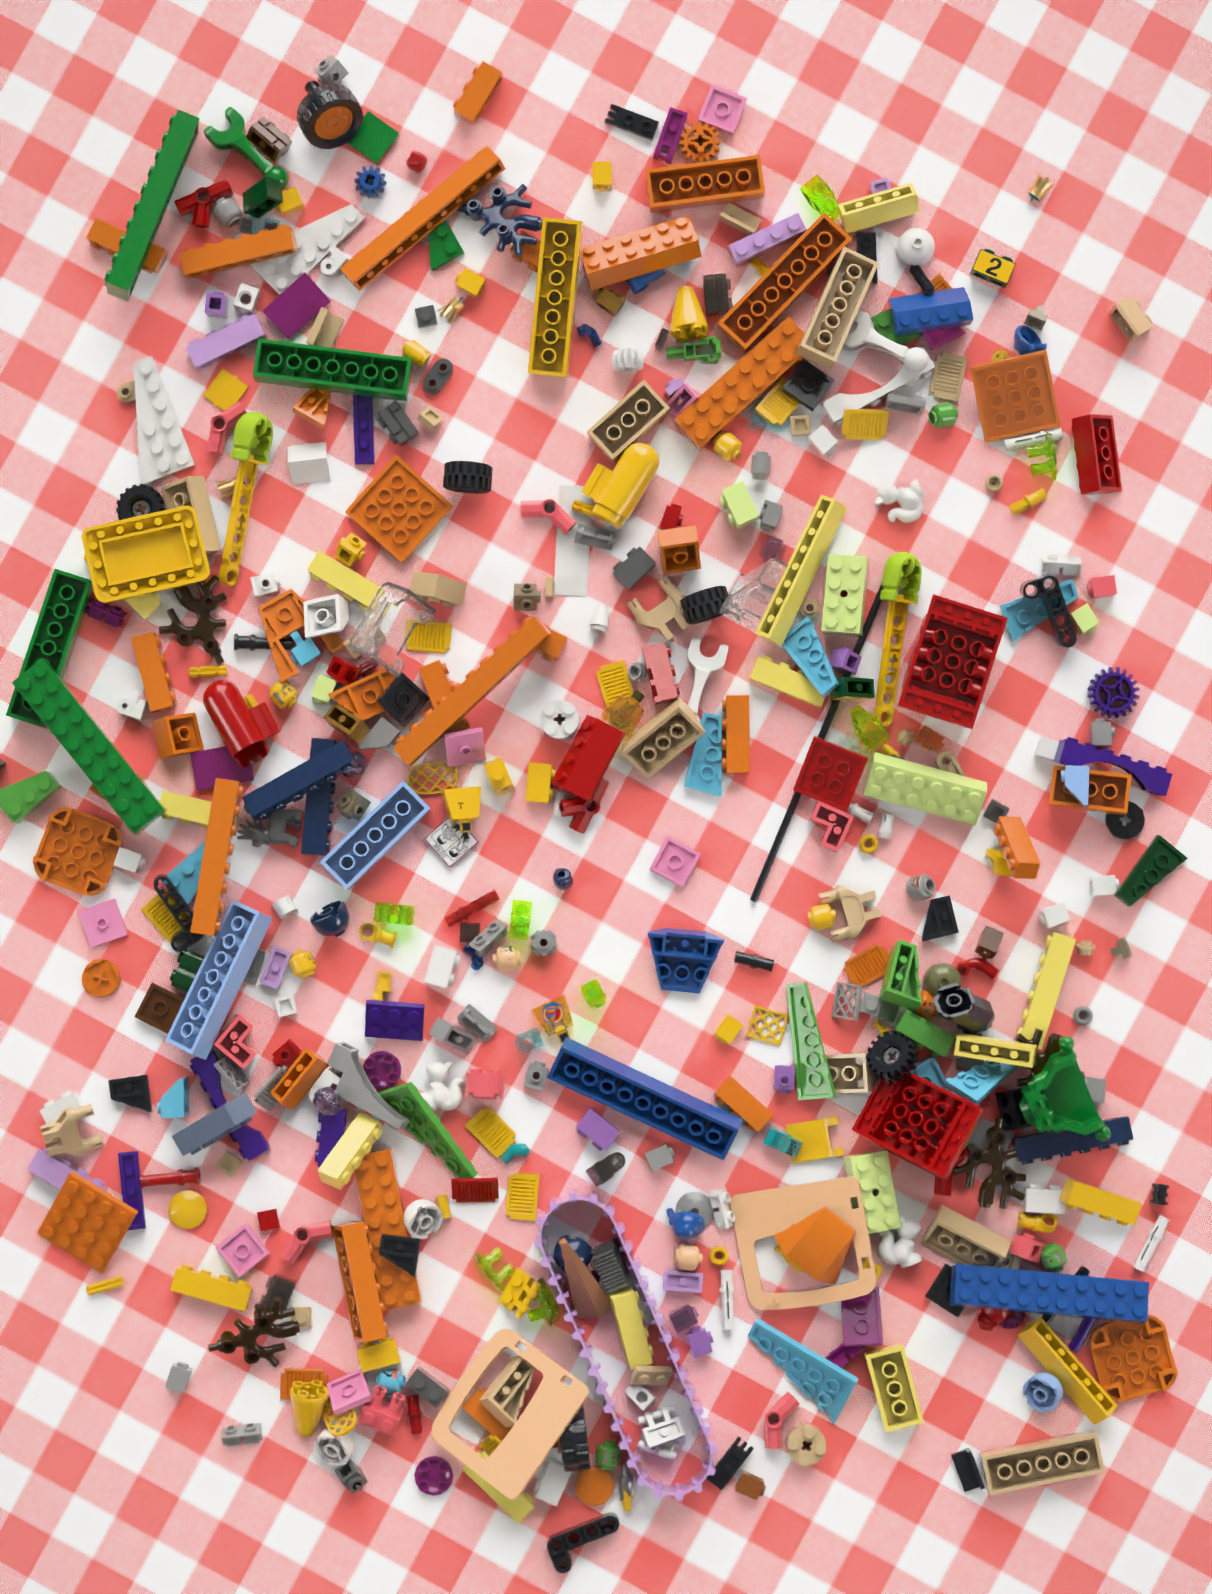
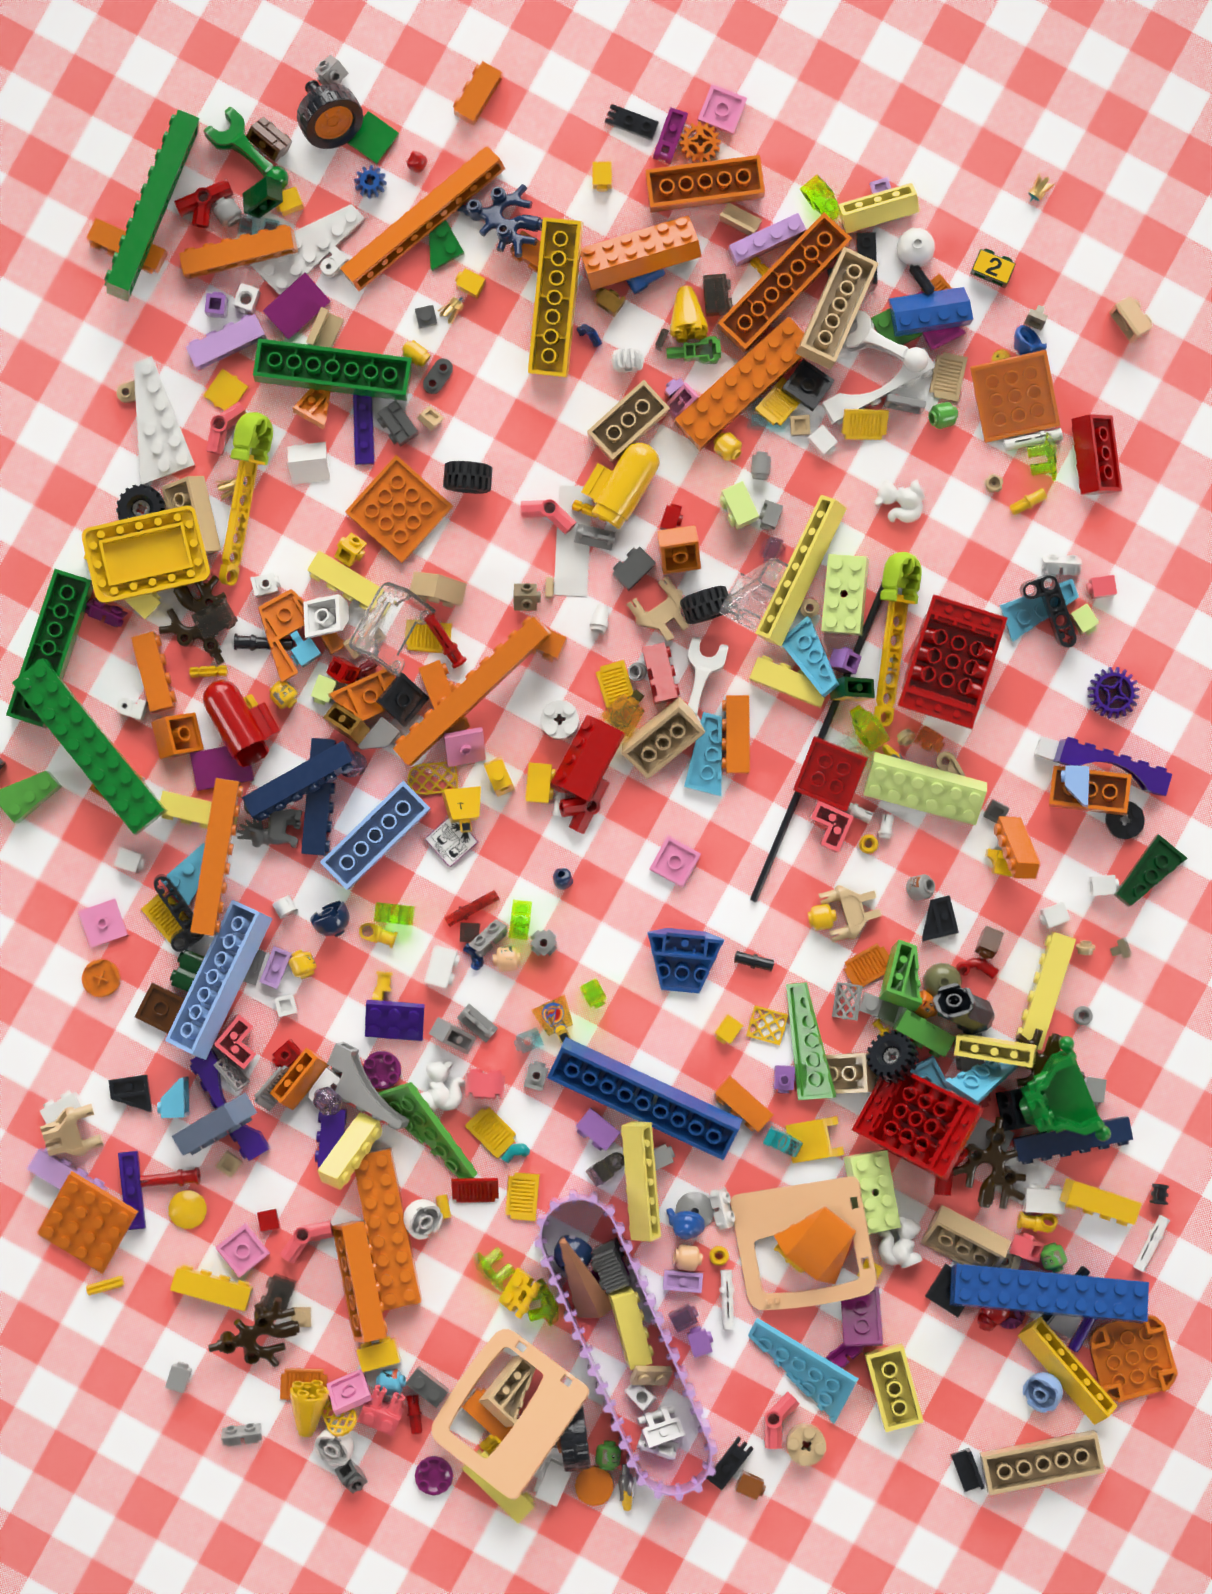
orange tile [32,807,124,896] -> none
dark tan brick [336,787,371,821] -> none
black wing [379,1233,421,1277] -> none
black beam [547,1512,619,1574] -> none
light grey brick [1089,718,1115,747] -> none
none -> clear smoke brick [191,597,238,640]
none -> red pin [423,613,467,669]
none -> light yellow brick [621,1121,661,1242]

